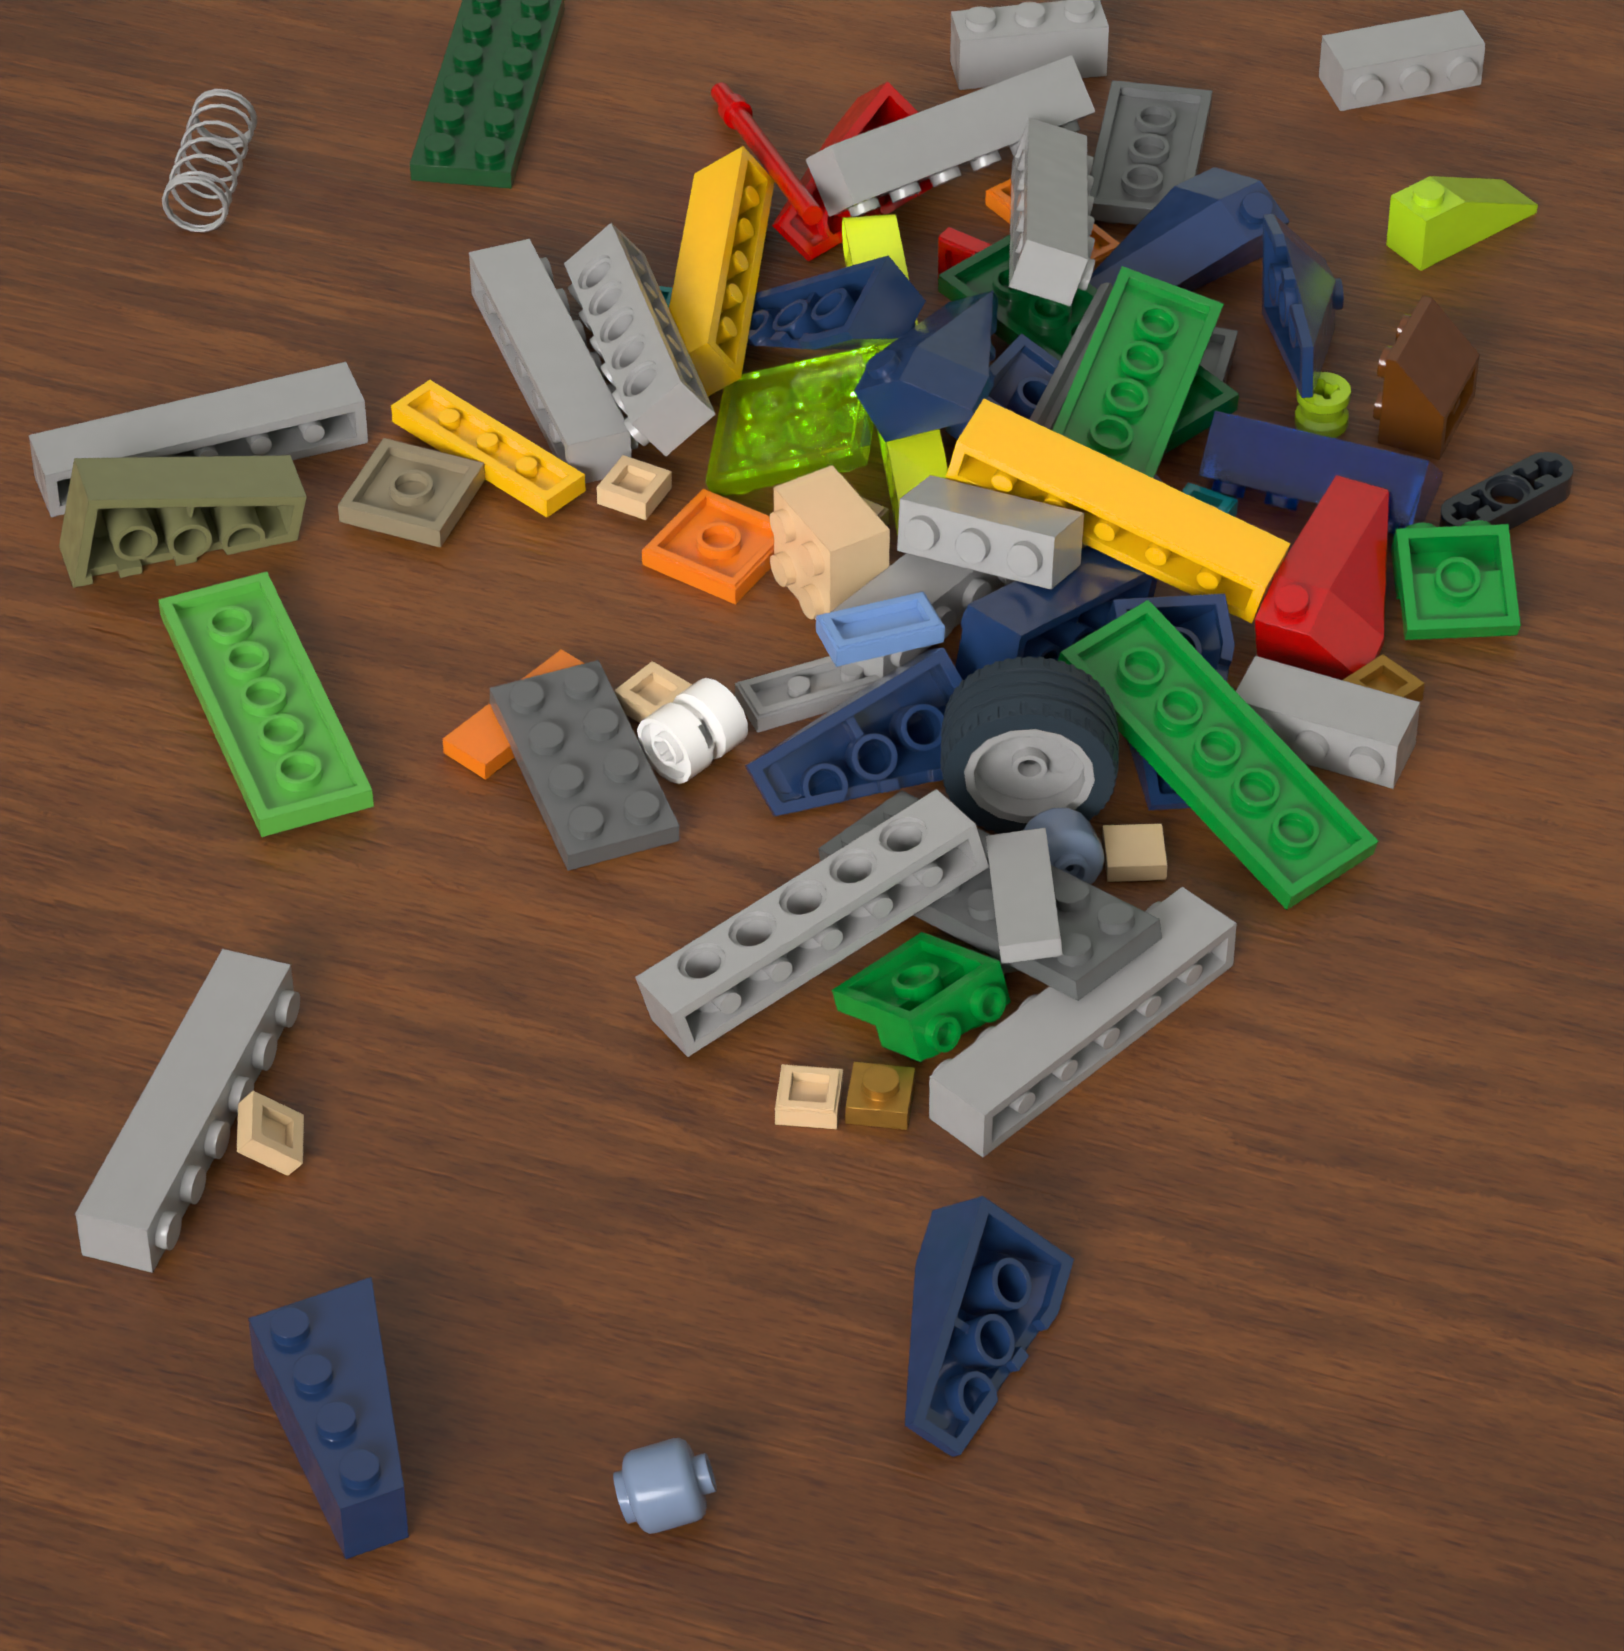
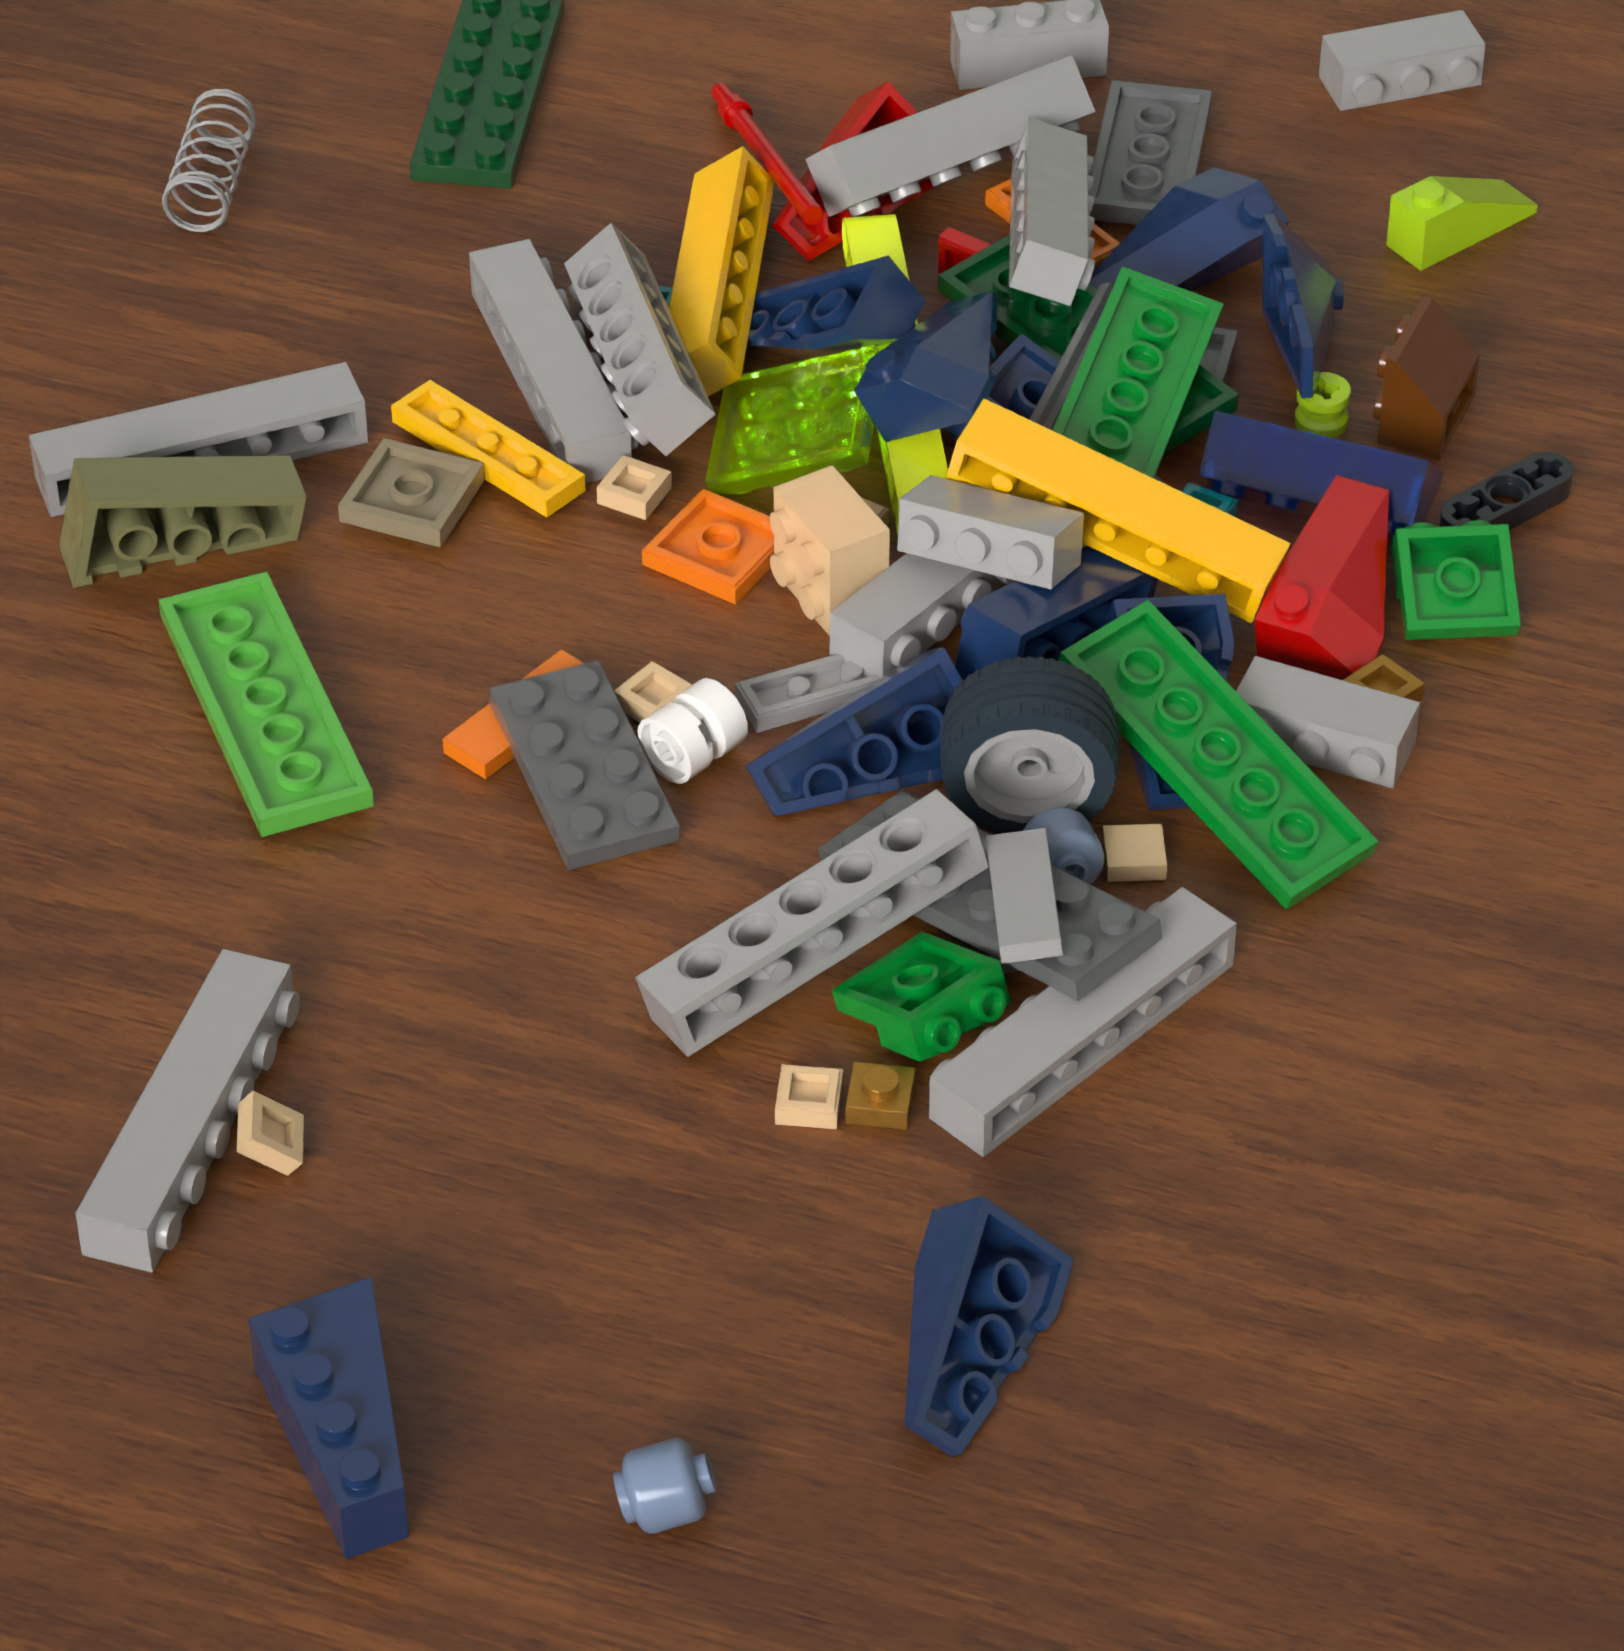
medium blue tile [816,592,945,667] -> none

